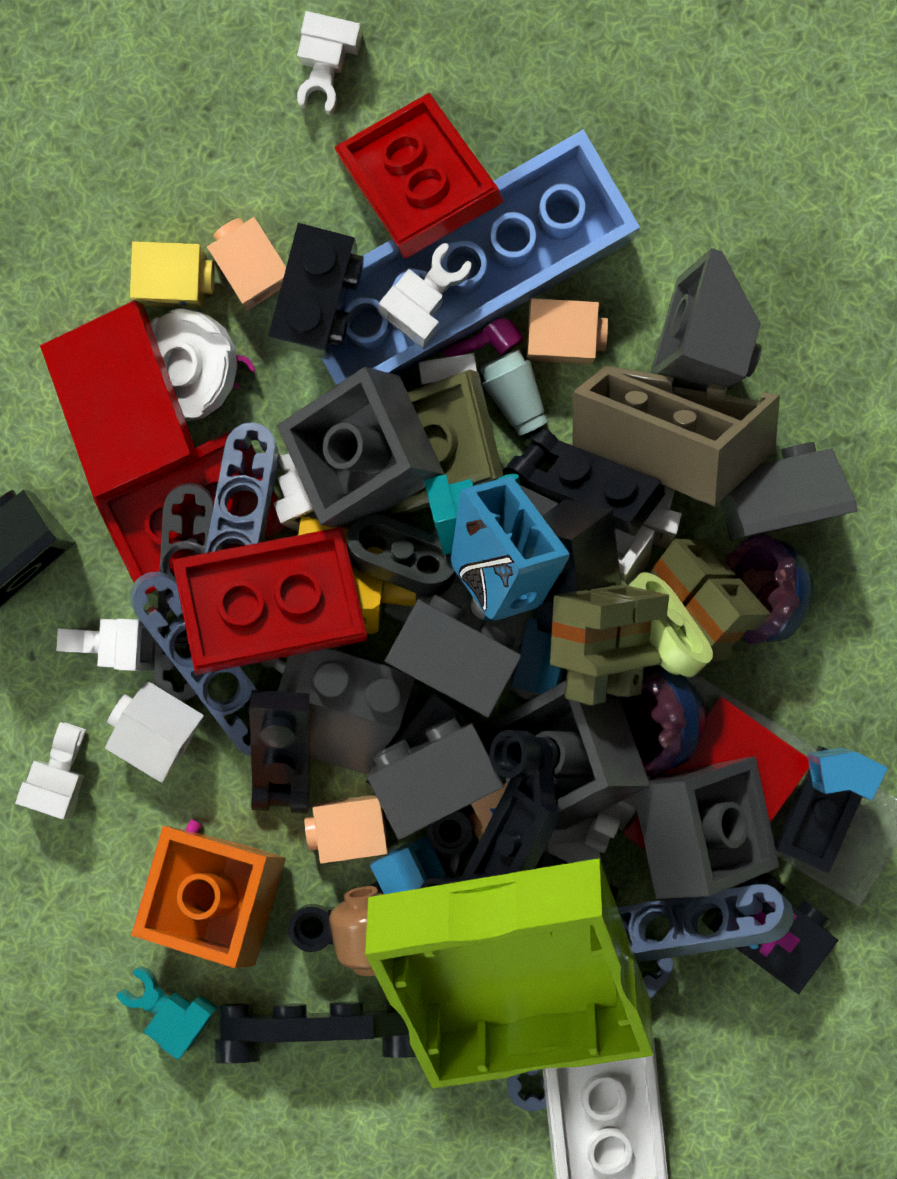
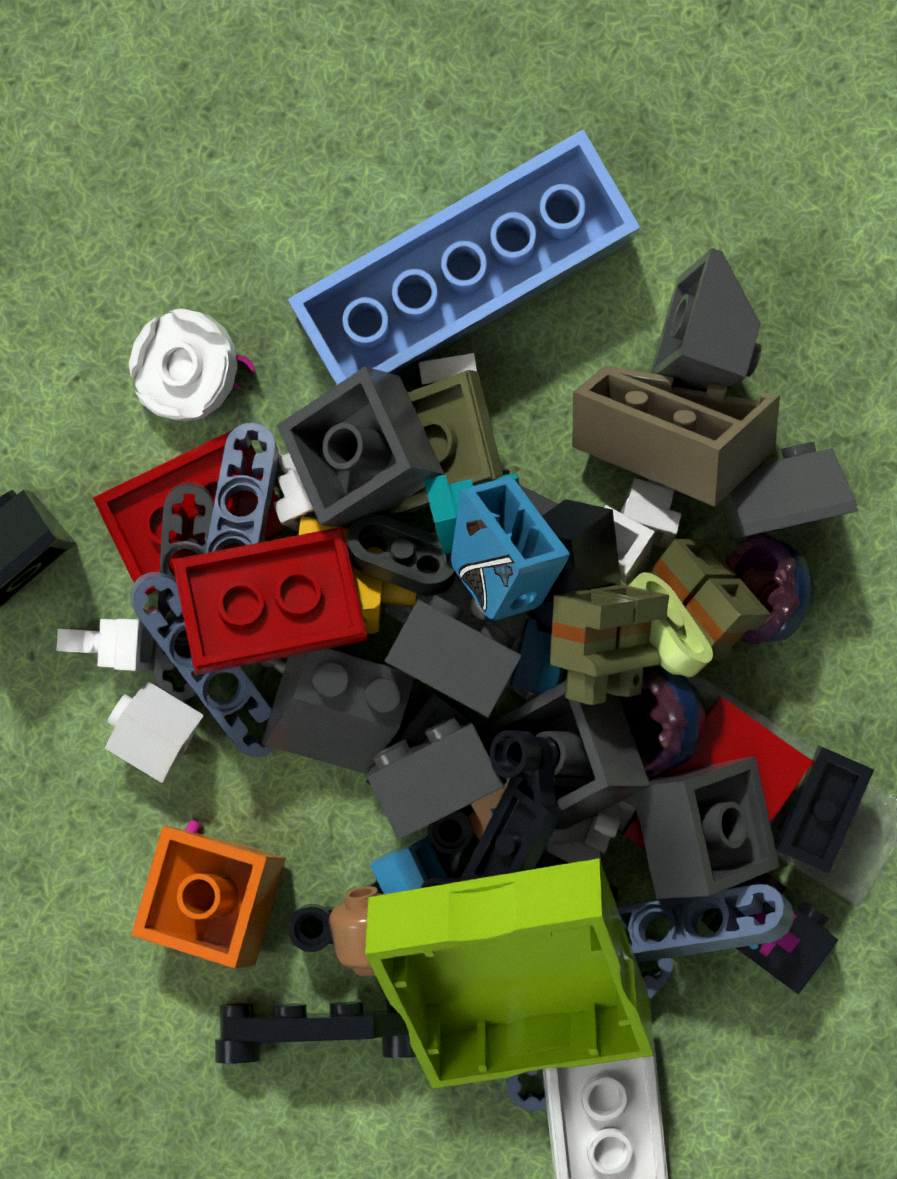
white piece [15,722,86,819] -> none
red tile [40,300,198,500] -> none
teal piece [117,966,219,1060] -> none
light yellow brick [130,241,215,308] -> none
light nougat brick [207,217,286,311] -> none
black plate [249,690,310,814] -> none
black brick [268,223,364,360] -> none
white piece [297,11,363,115] -> none
light nougat brick [304,795,389,864] -> none
red tile [334,93,504,259] -> none
white piece [378,243,471,349] -> none
dark pink hand [443,319,523,358] -> none
light aqua cone [479,349,548,436] -> none
black plate [503,427,665,536] -> none
light nougat brick [526,298,608,365] -> none
dark azure piece [807,747,888,801] -> none

